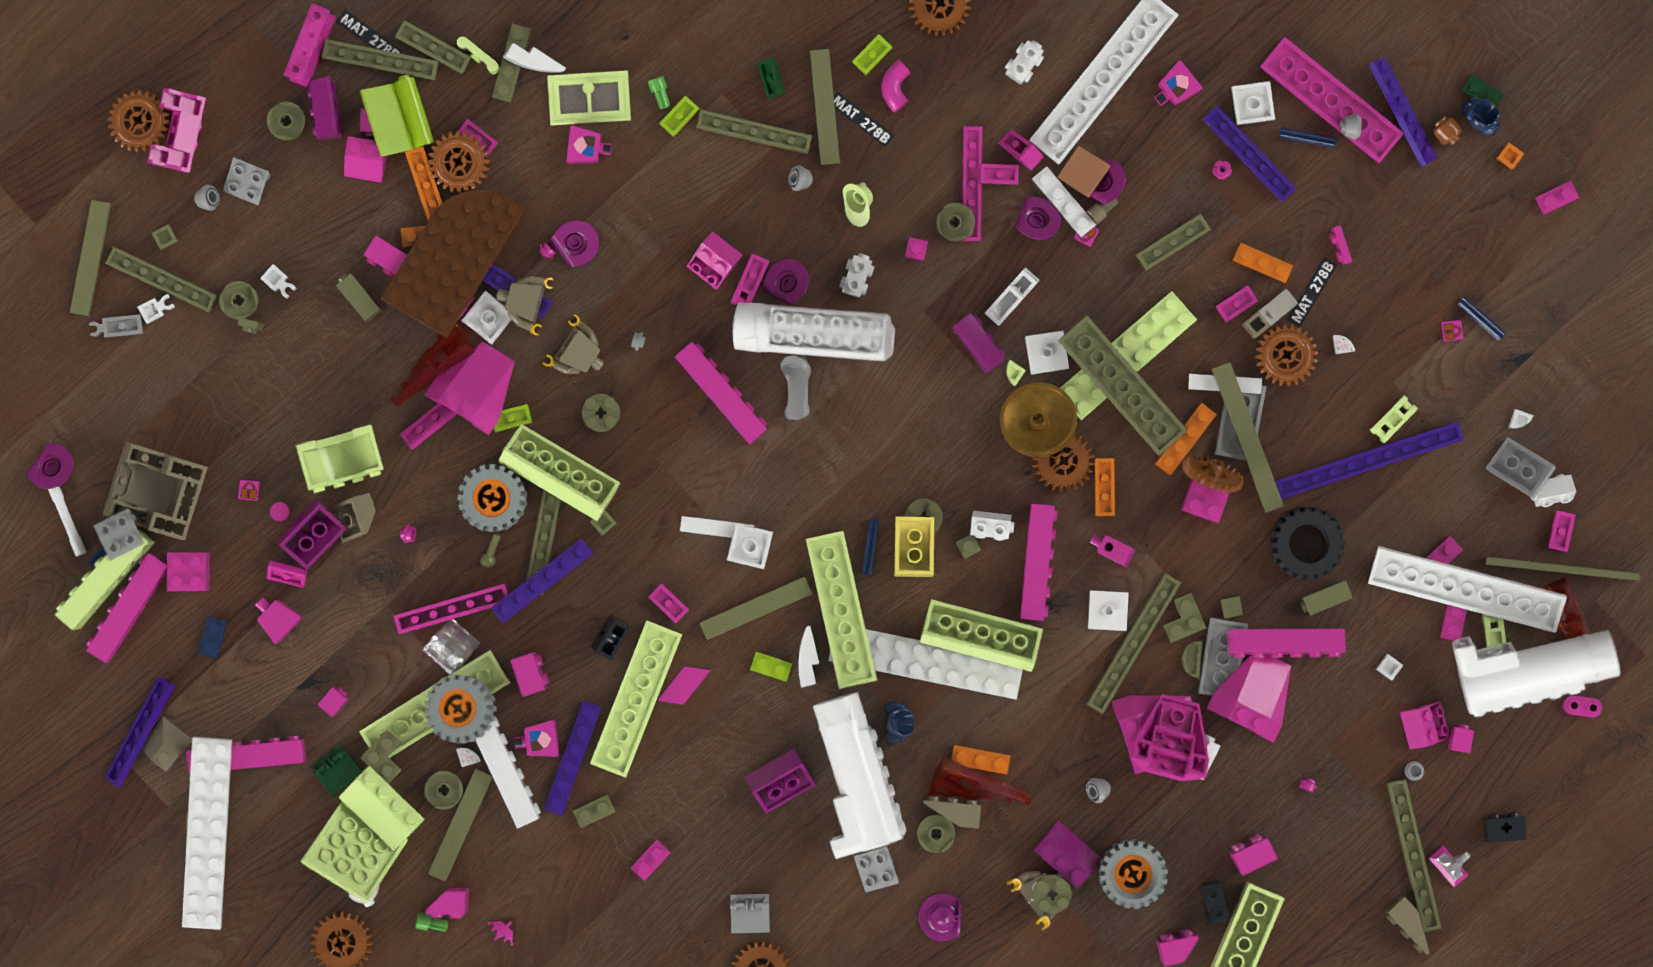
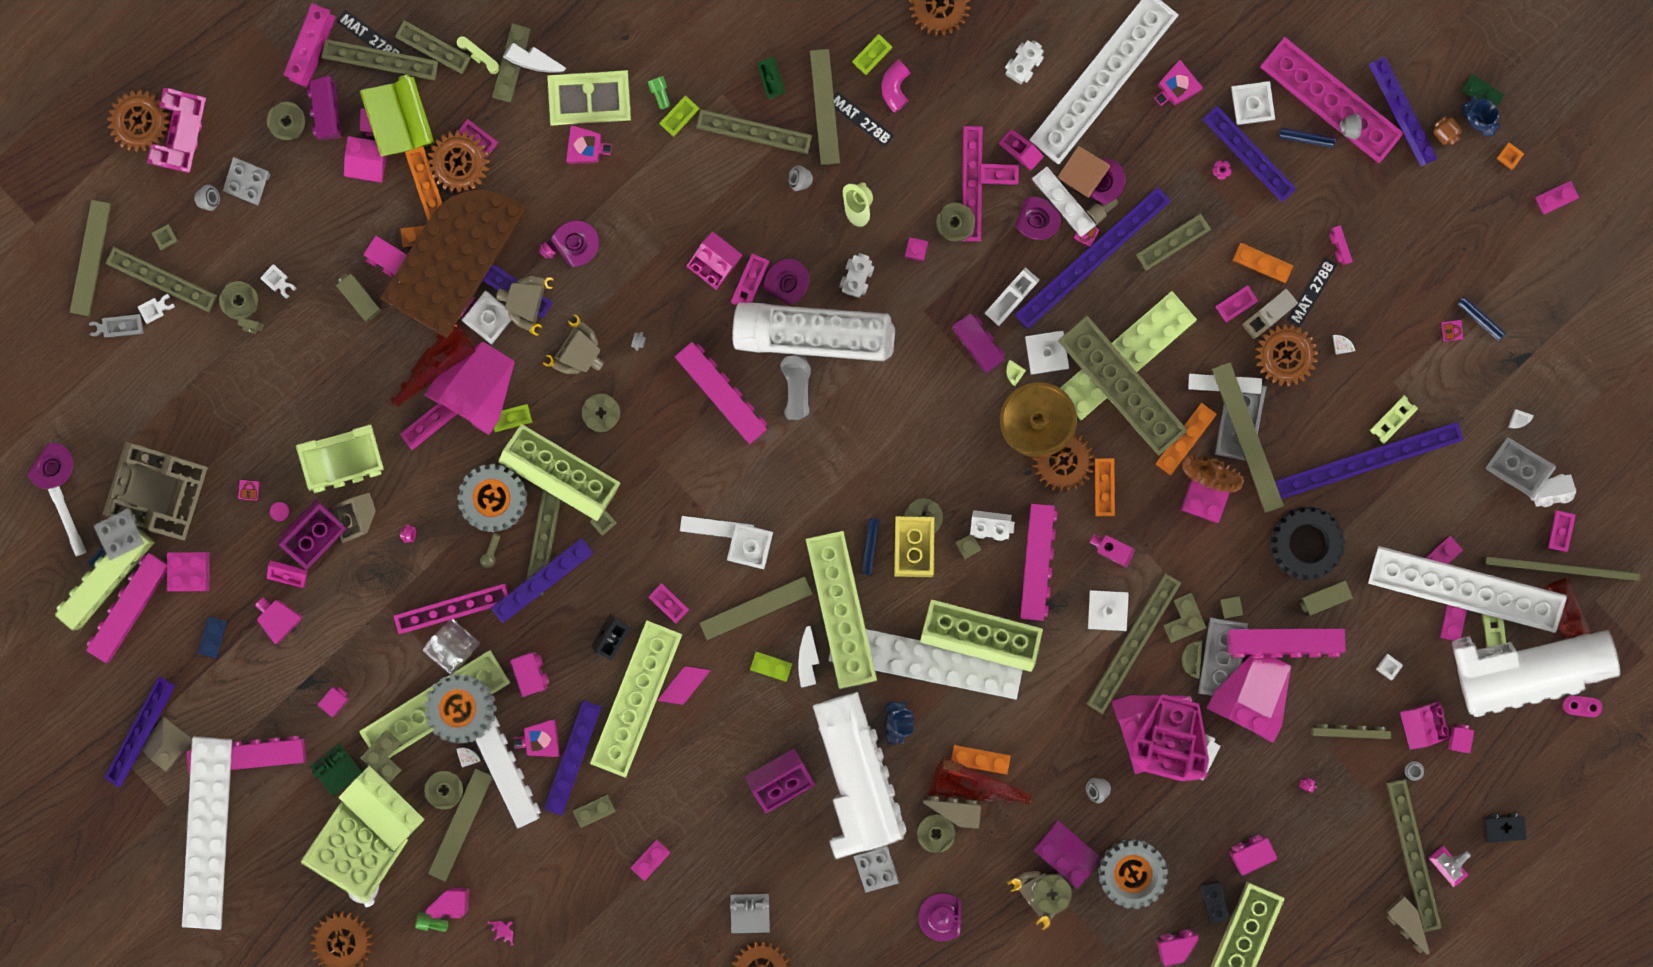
none -> dark purple plate [1015,187,1170,329]
none -> olive plate [1311,724,1391,739]

